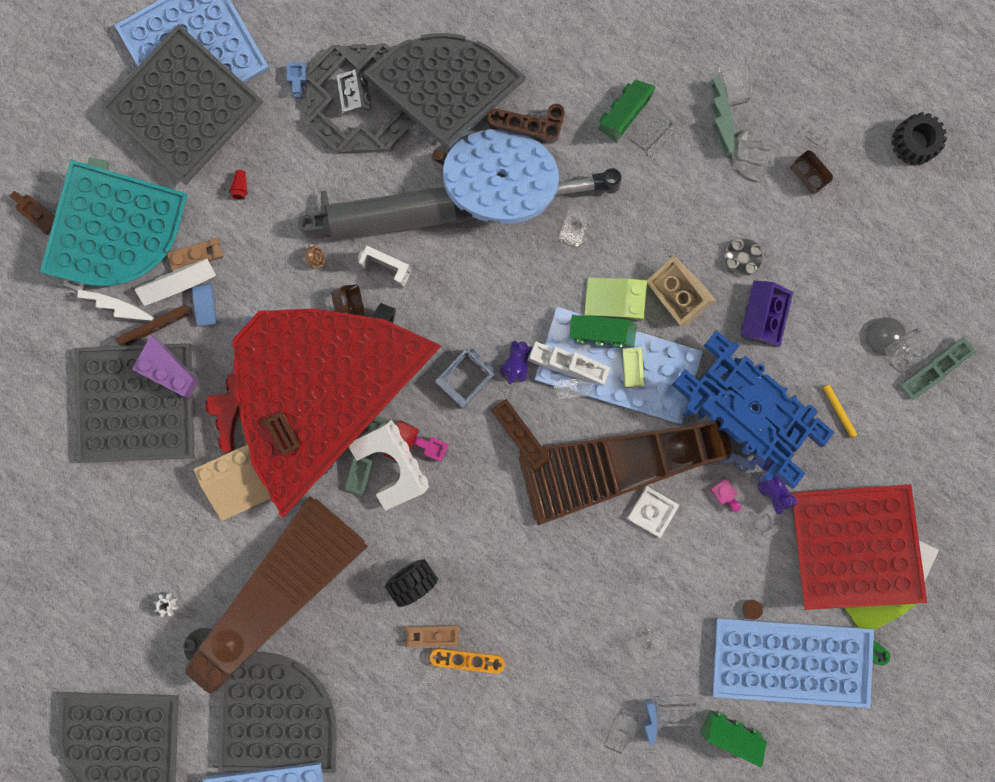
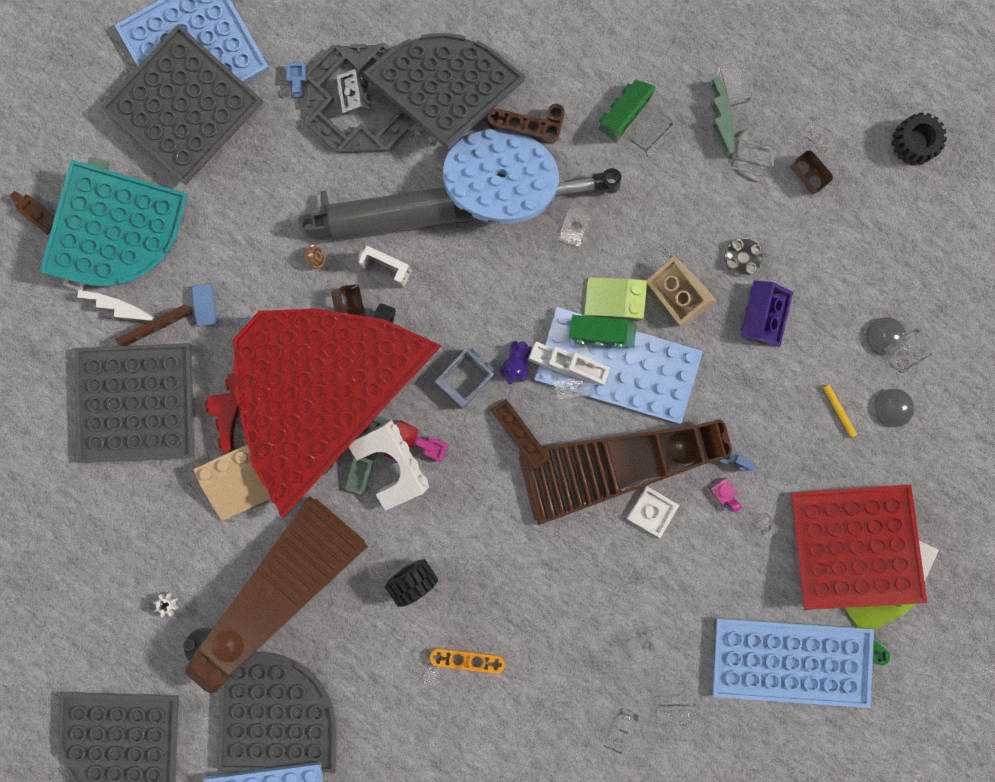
medium lavender wedge [132,335,199,398] -> none
white slope [135,258,216,306] -> none
medium nougat plate [167,238,224,271] -> none
red cone [229,170,248,200] -> none
reddish brown tile [264,411,301,456] -> none
medium nougat plate [405,625,459,647] -> none
reddish brown tile [431,150,447,165] -> none
yellowish green tile [622,348,644,387] -> none
medium blue slope [643,699,657,746] -> none
blue piece [672,330,834,489] -> none
green slope [700,711,767,768] -> none
reddish brown tile [742,600,763,620] -> none
dark purple animal [757,463,798,514] -> none
sand green slope [901,336,976,400] -> none
none -> dark grey dish [876,389,914,427]

